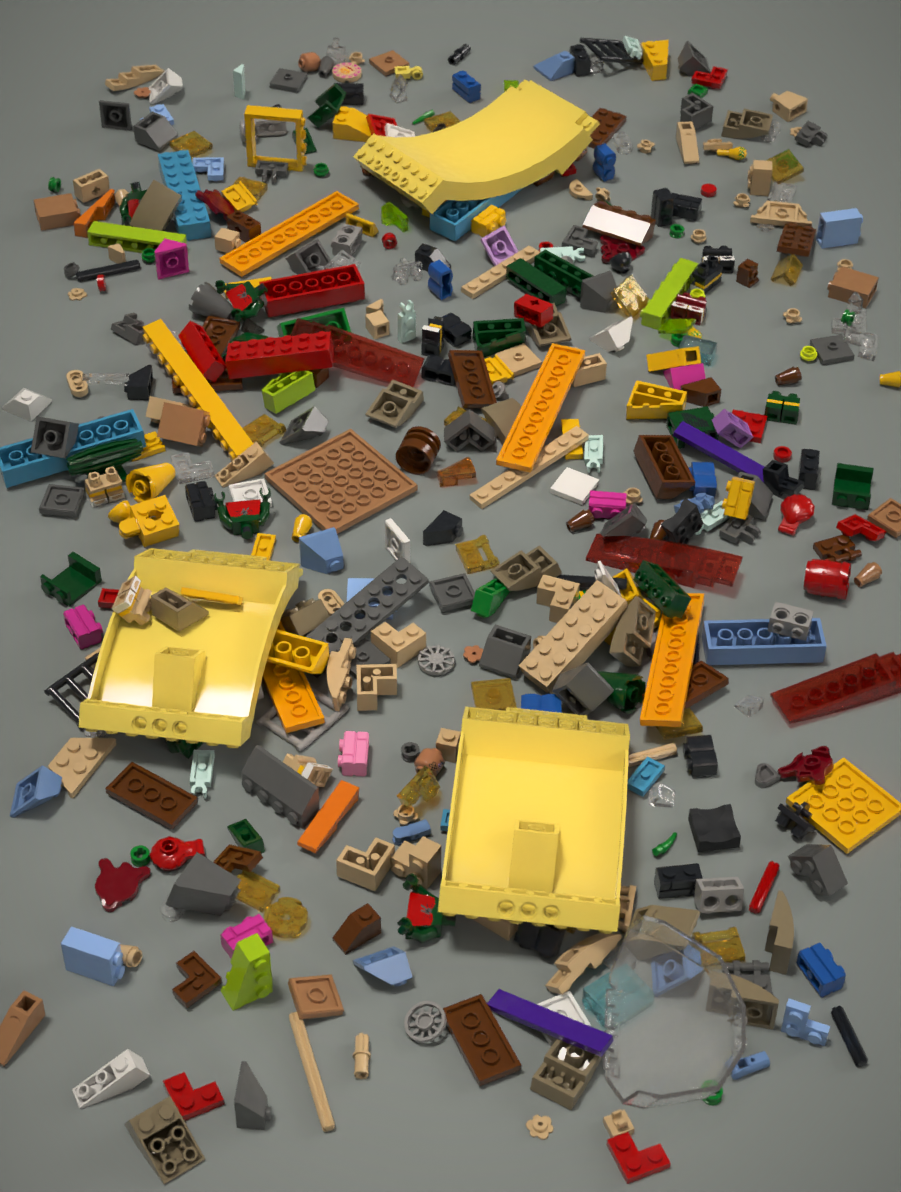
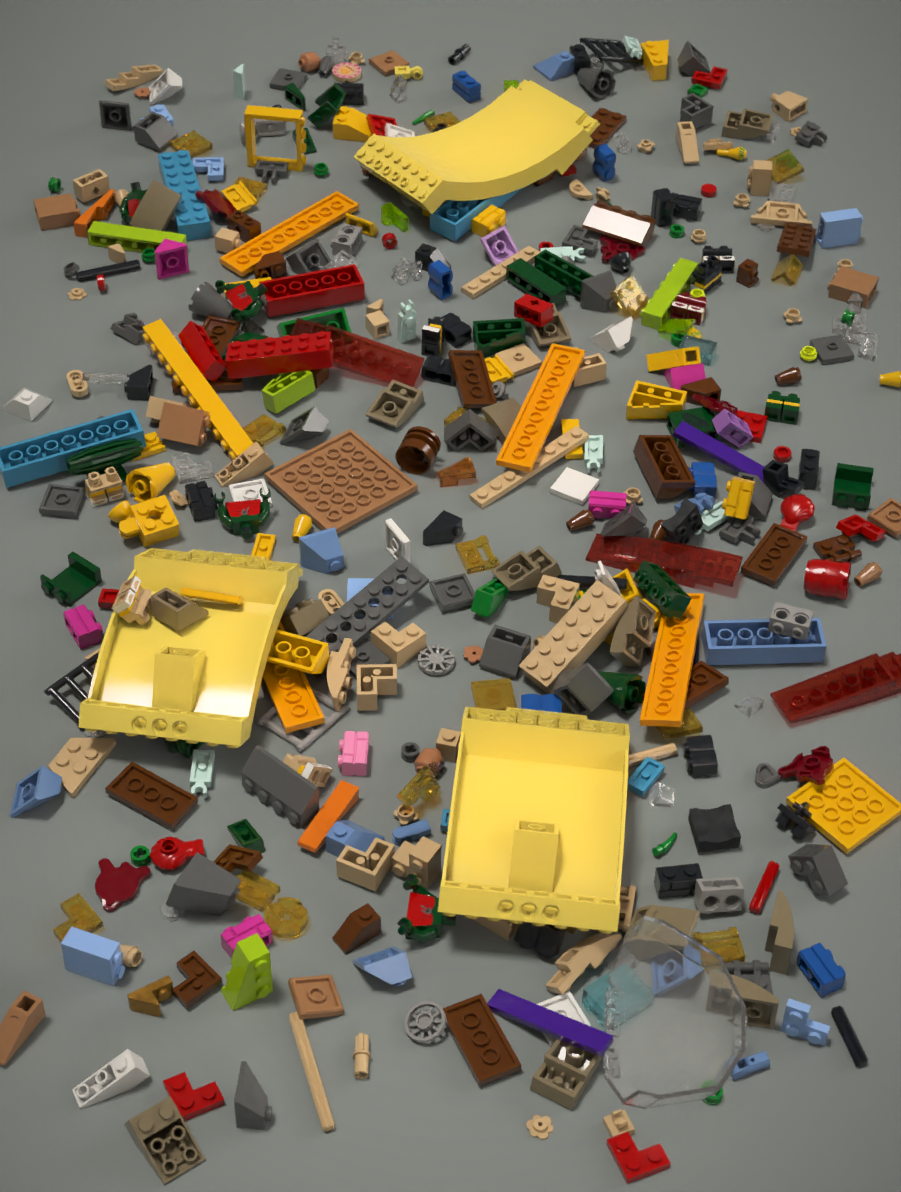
dark grey slope [31,416,79,458] -> none
none -> clear yellow plate [53,893,103,942]
none -> pearl gold slope [127,975,173,1017]
none -> tan plant [169,490,188,506]
none -> reddish brown slope [254,251,287,279]
none -> dark green slope [285,83,306,111]
none -> medium blue slope [325,820,384,857]
none -> dark grey cone [577,68,616,99]
none -> dark red tile [692,394,738,415]
none -> reddish brown plate [740,523,808,586]

